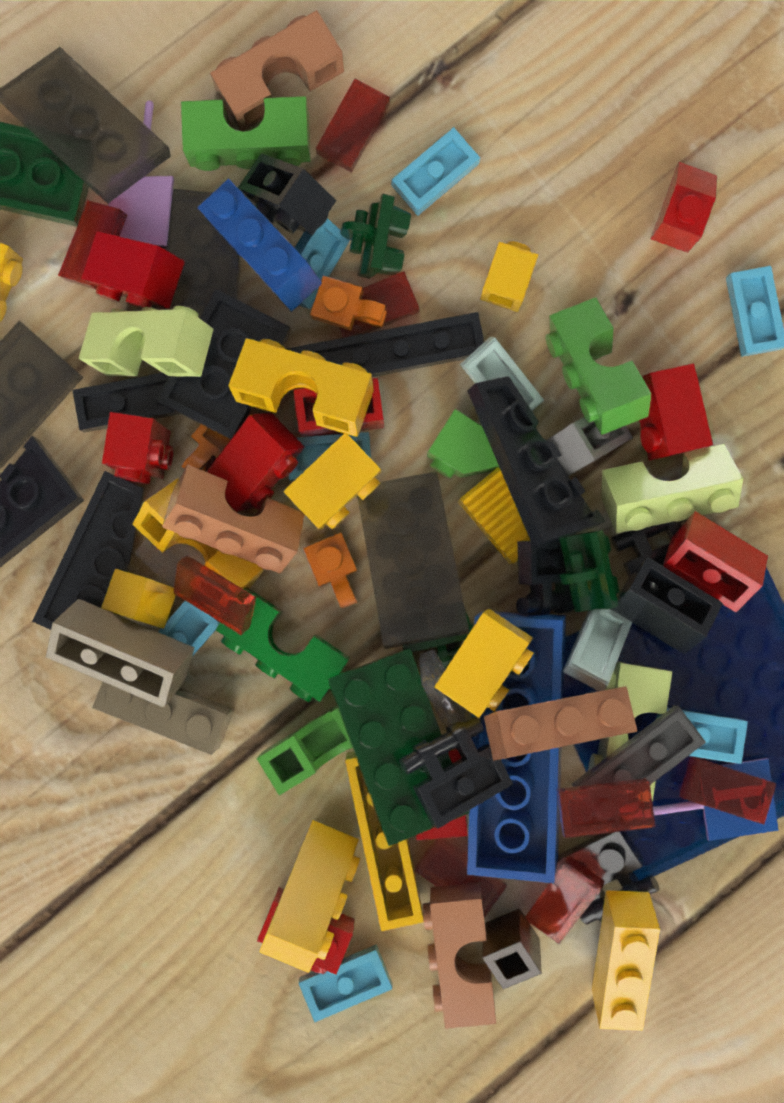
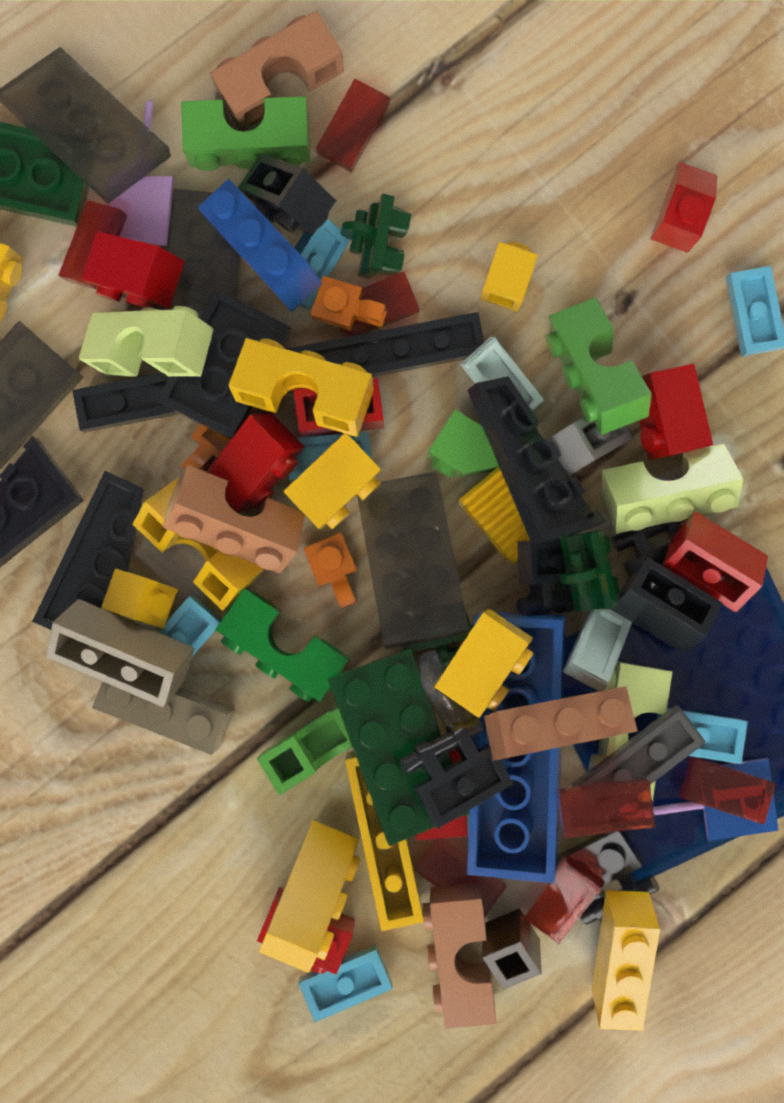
red brick [101,412,174,485] -> none
clear red tile [173,555,256,635] -> none
medium azure plate [391,127,480,216] -> none

